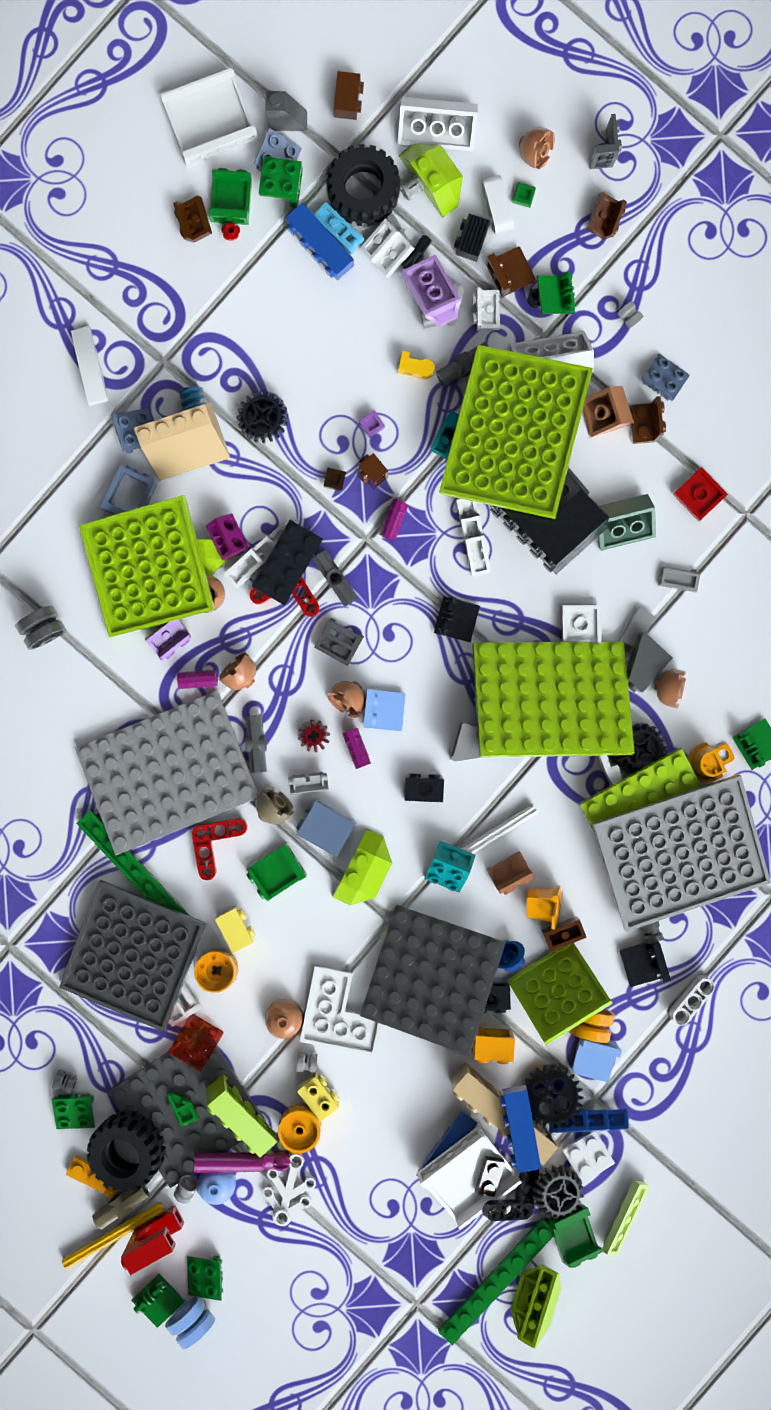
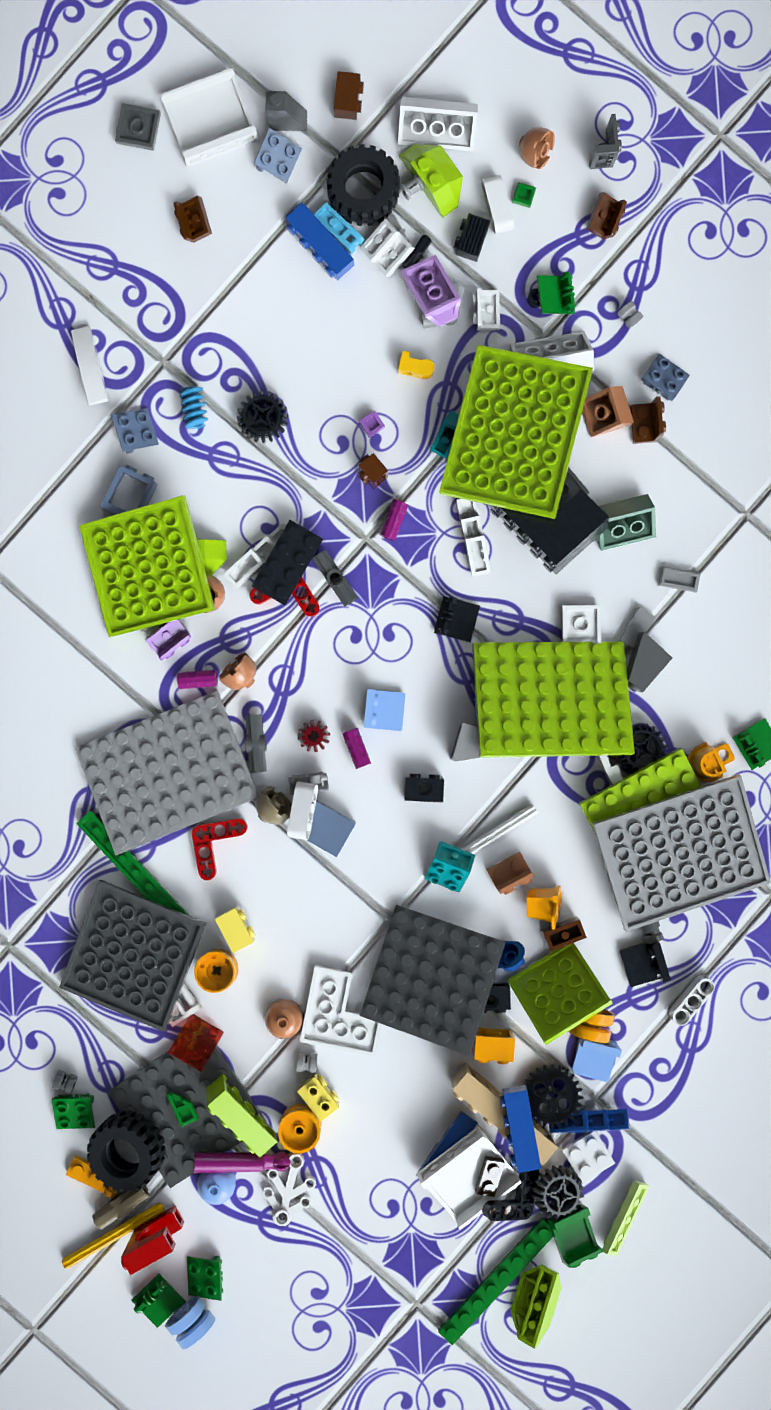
flat silver wheel [15,606,67,650] -> none
tan slope [134,402,231,481] -> none
light grey wheel [174,1175,198,1204] -> none
magenta brick [205,513,249,560] -> none
green panel [209,168,252,225] -> none
red plate [221,222,240,241] -> none
green panel [246,843,307,902] -> none
green bracket [258,156,303,208] -> none
dark grey plate [314,618,364,666] -> none
dark brown plate [323,467,346,491] -> none
nougat cylinder [327,681,366,718] -> none
lime wedge [333,828,392,905] -> none
dark grey piece [435,342,489,387] -> none
reddish brown bracket [485,246,536,297] -> none
nougat cylinder [654,669,687,709] -> none
red plate [673,467,728,522] -> none
none -> dark grey plate [115,103,161,151]
none -> white beam [287,781,318,840]

